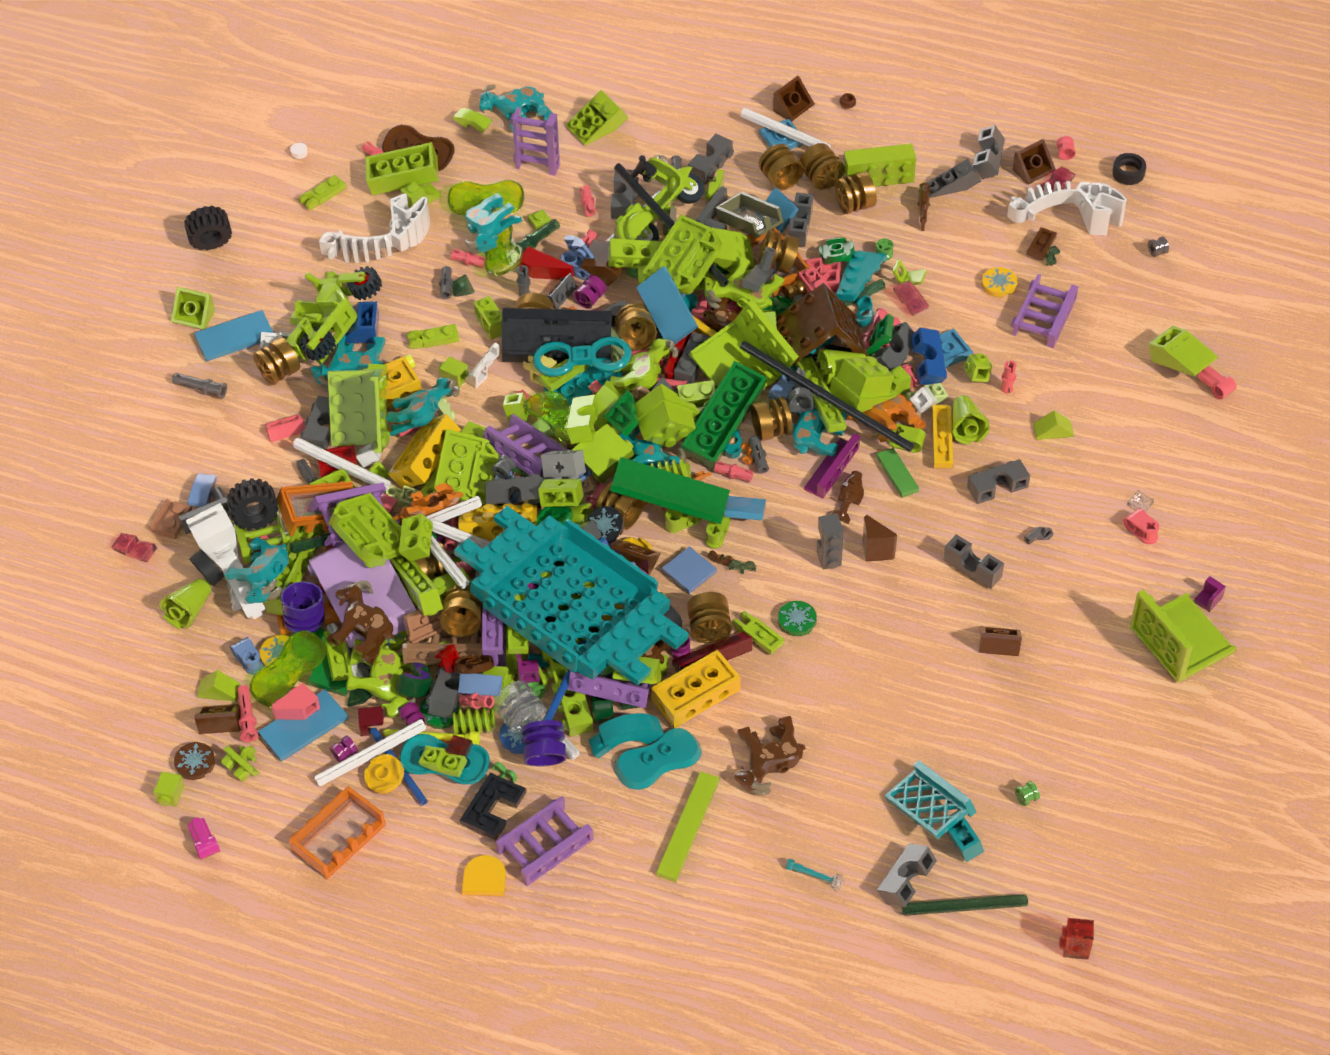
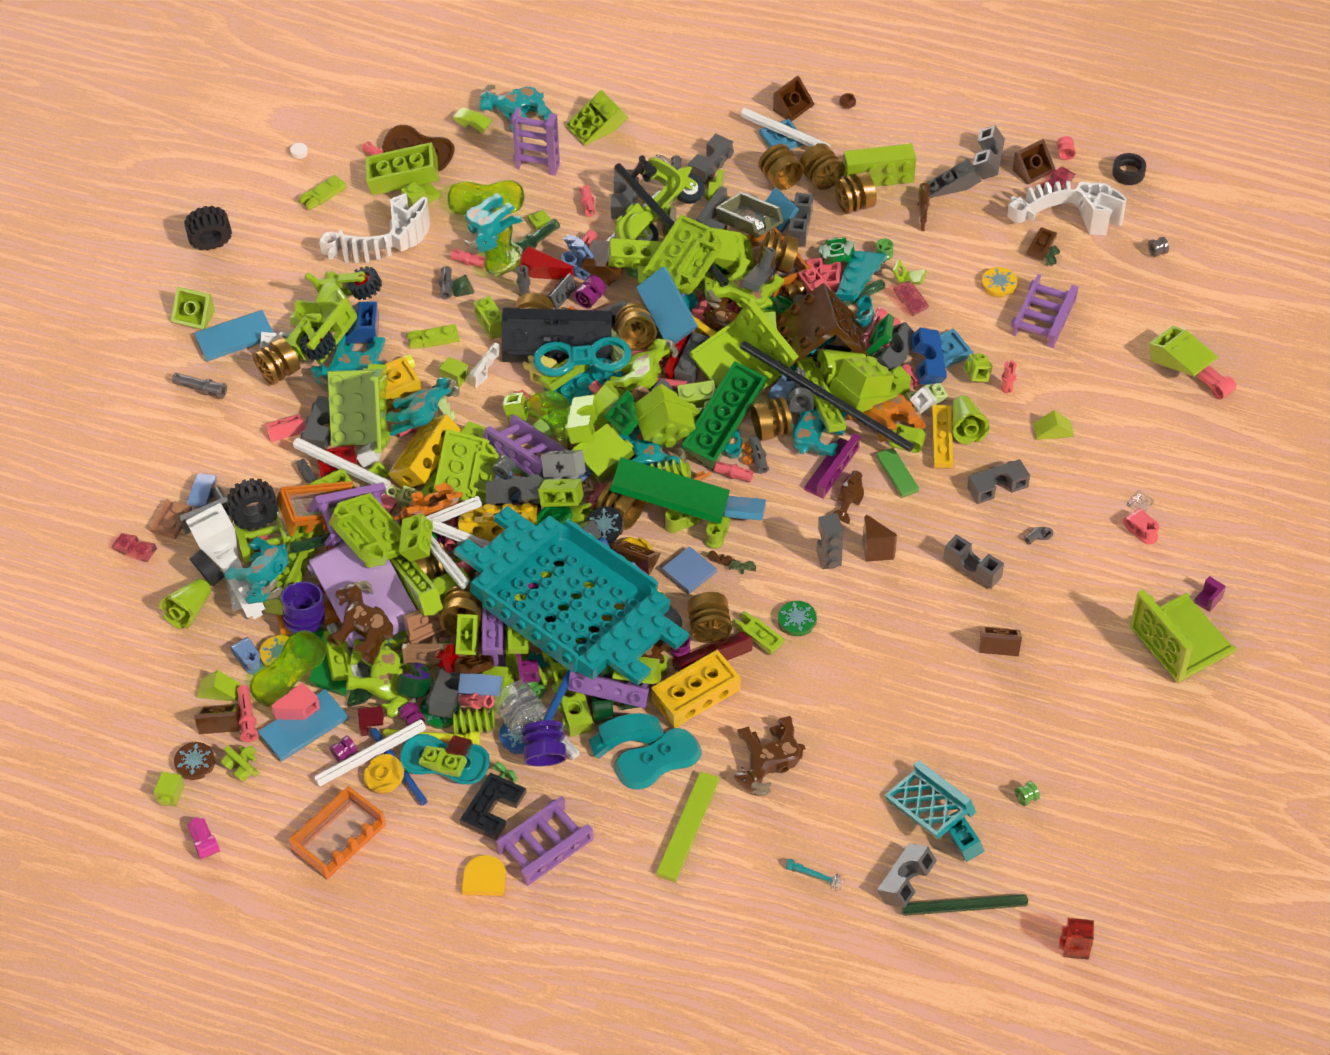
none -> lime slope [456,614,479,655]

